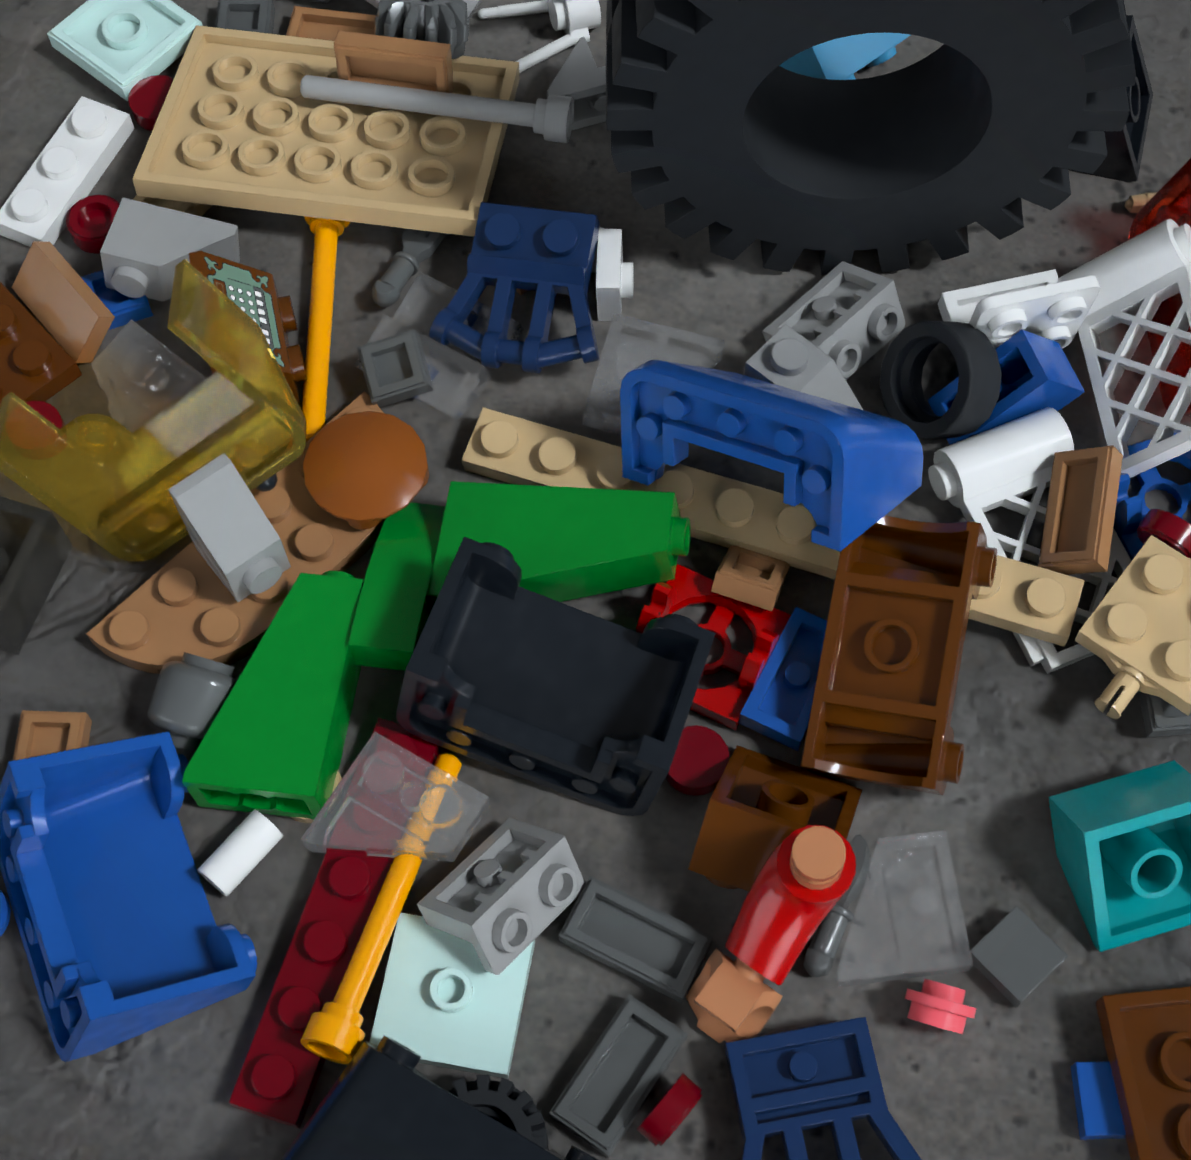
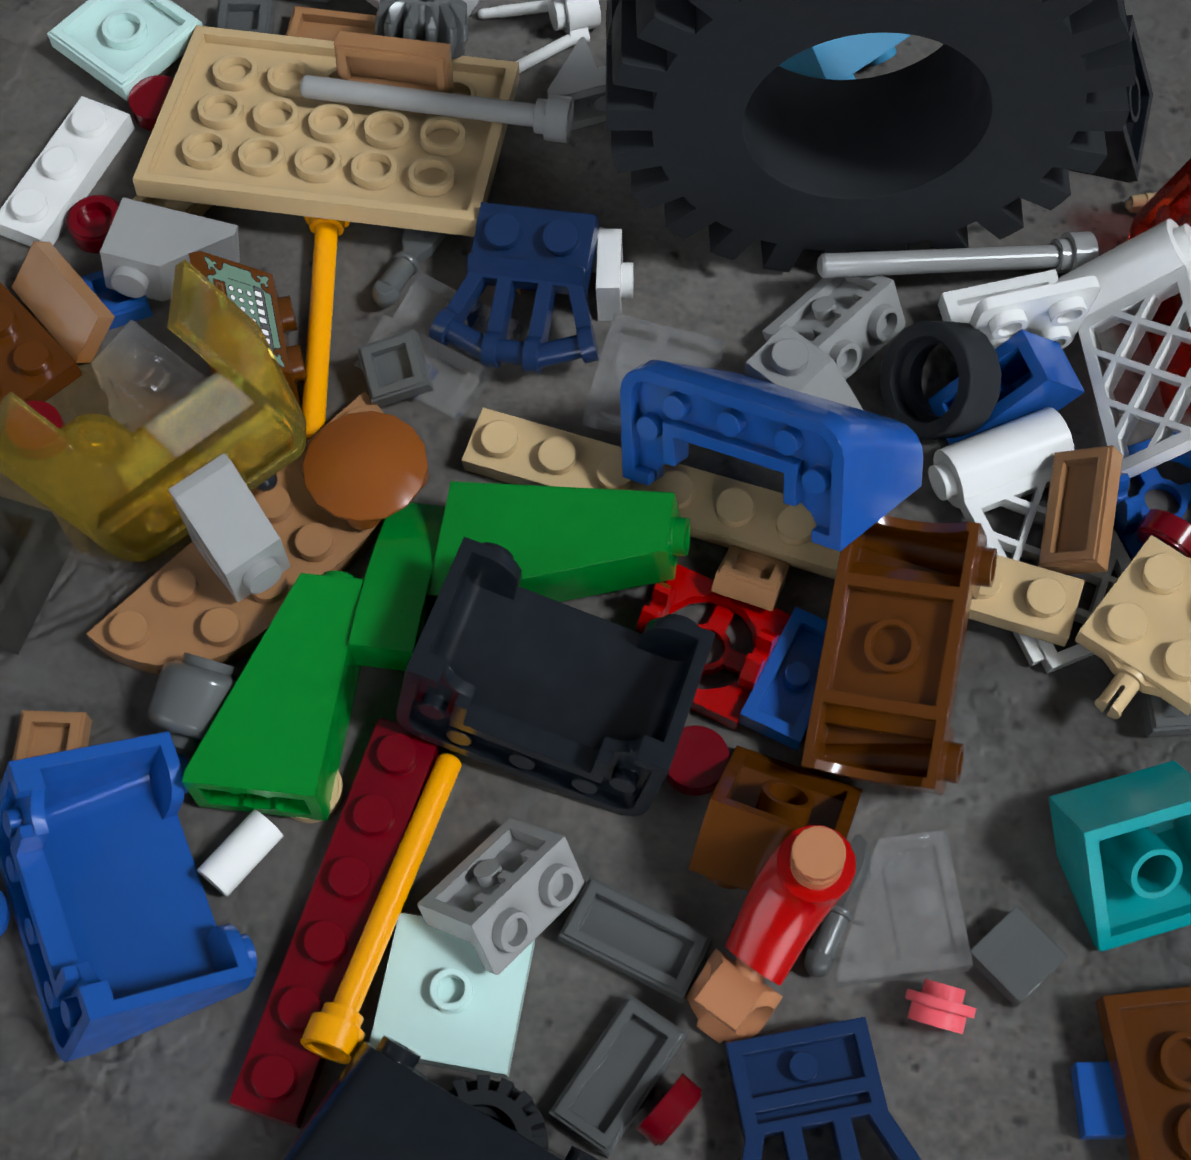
clear wing [301,732,490,862] -> none
none -> light grey piece [817,231,1099,278]

